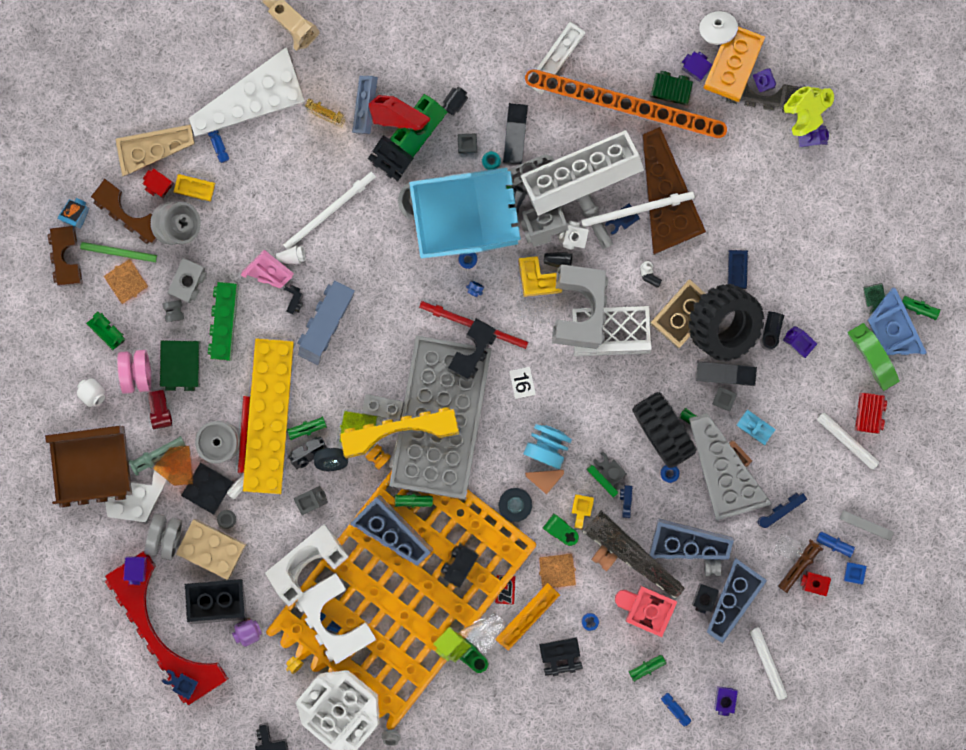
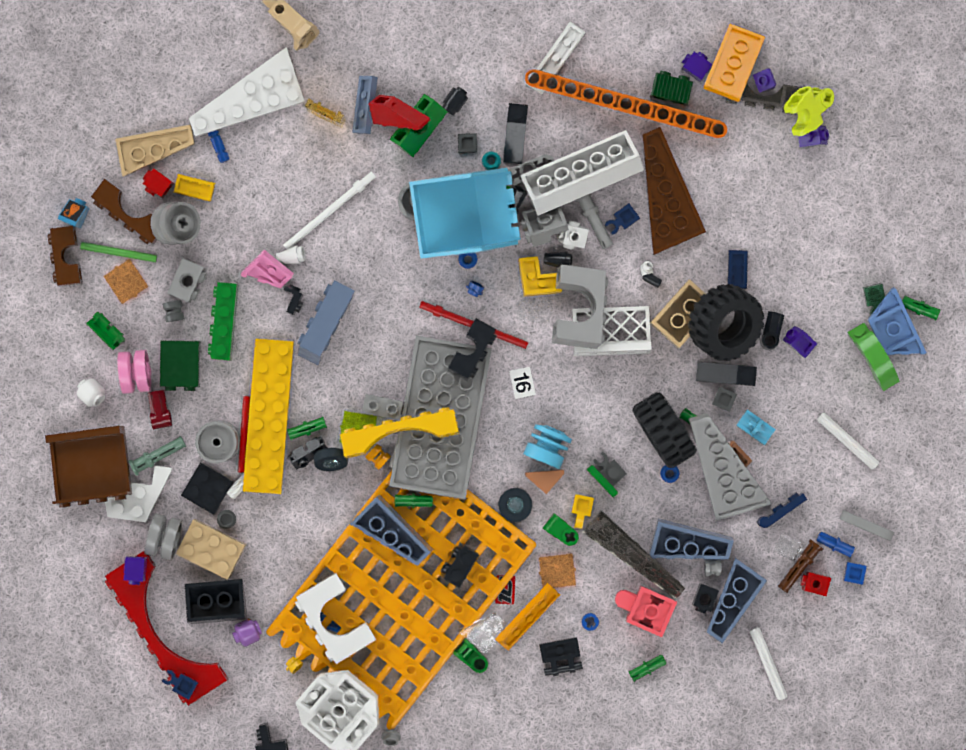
clear orange plate [153,445,193,486] -> none
white arch [265,524,349,606] -> none
dark grey bracket [293,486,328,515] -> none
black plate [368,135,414,182] -> none
lime brick [433,627,471,663] -> none
white bar [581,191,695,227] -> none
nougat wheel [591,545,618,572] -> none
dark blue plate [620,485,633,518] -> none
blue axle [661,693,691,727] -> none
white dish [699,11,738,45] -> none
dark purple brick [714,686,738,716] -> none
red brick [855,393,887,434] -> none

